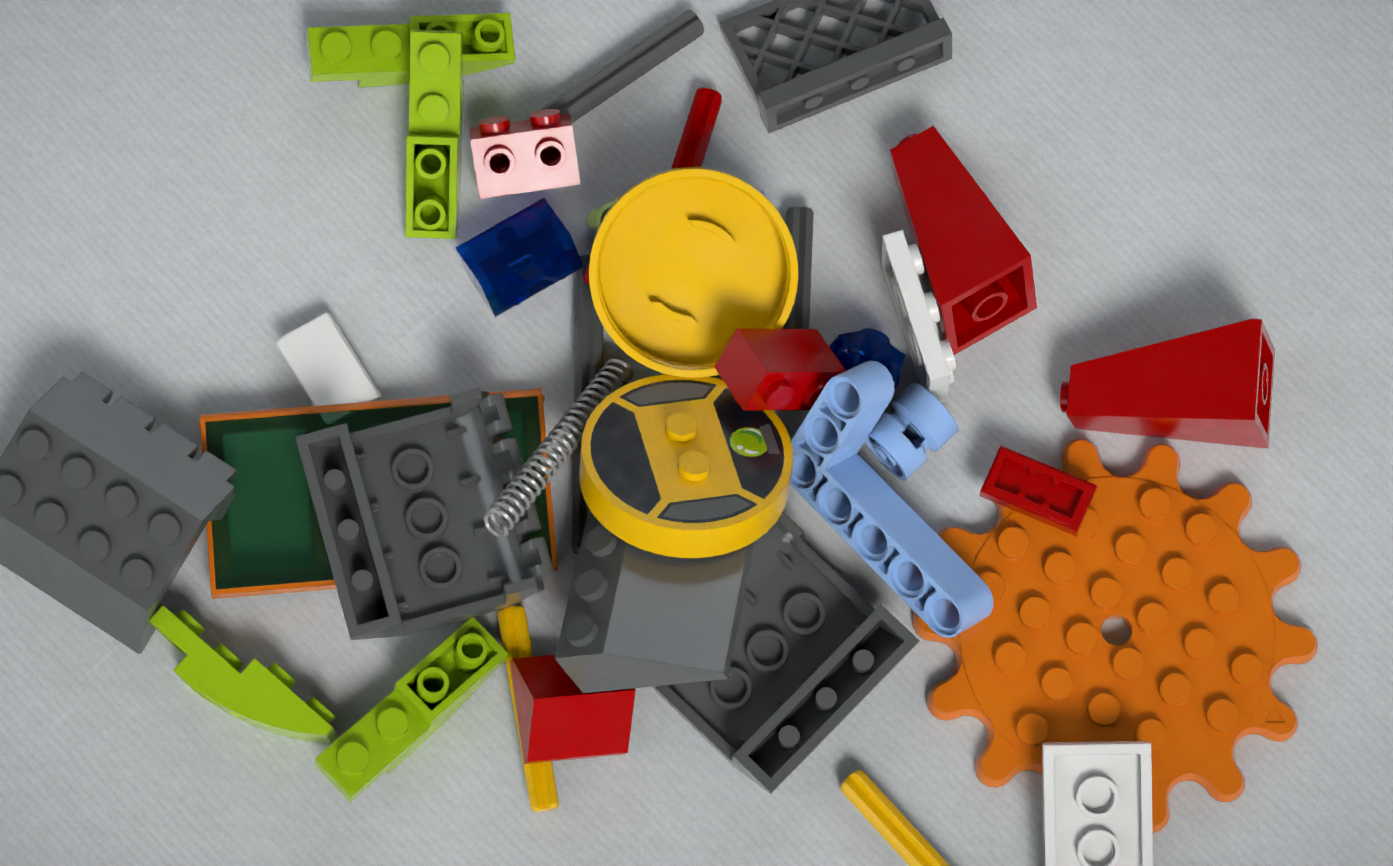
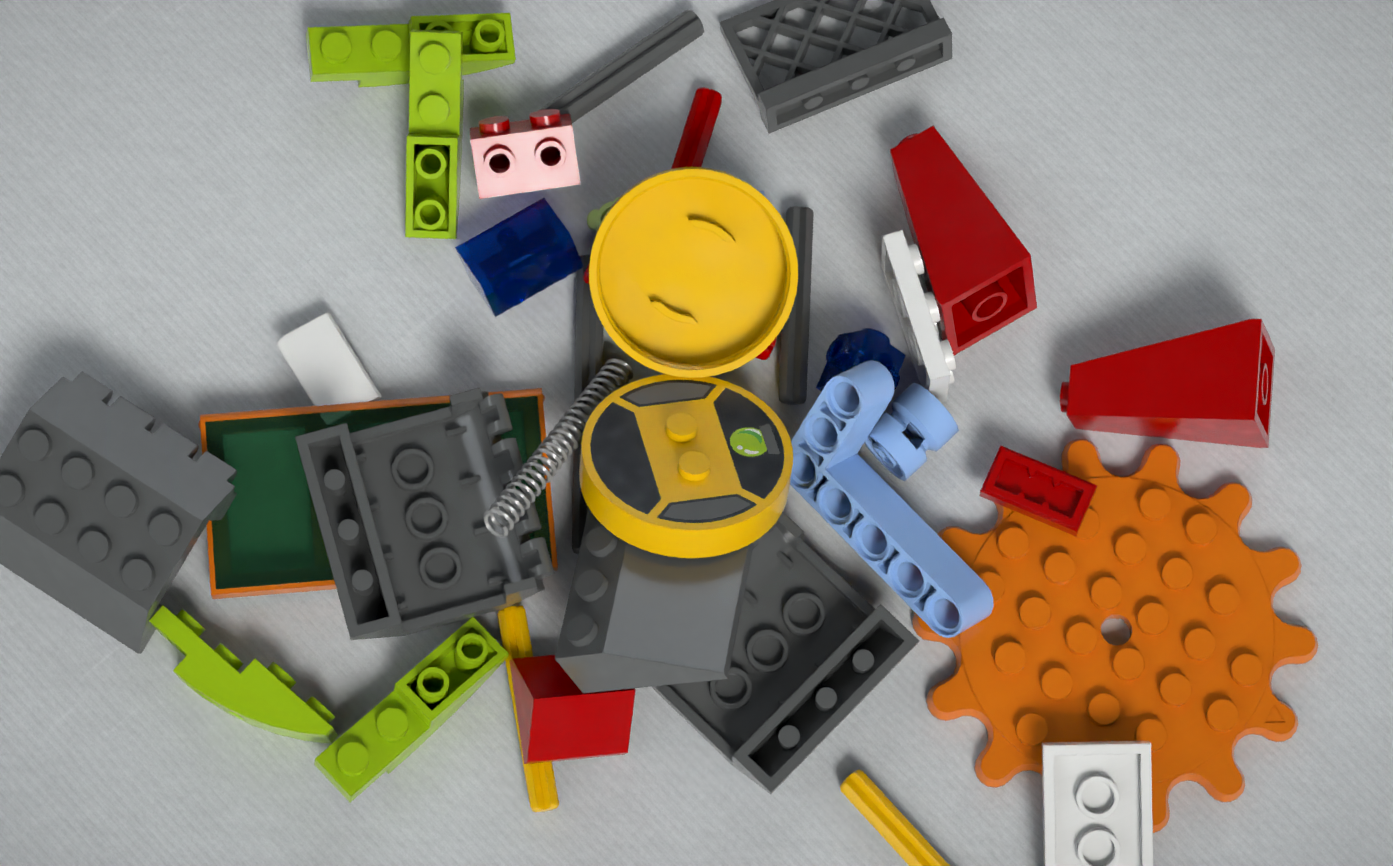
red brick [714,328,846,411] -> none

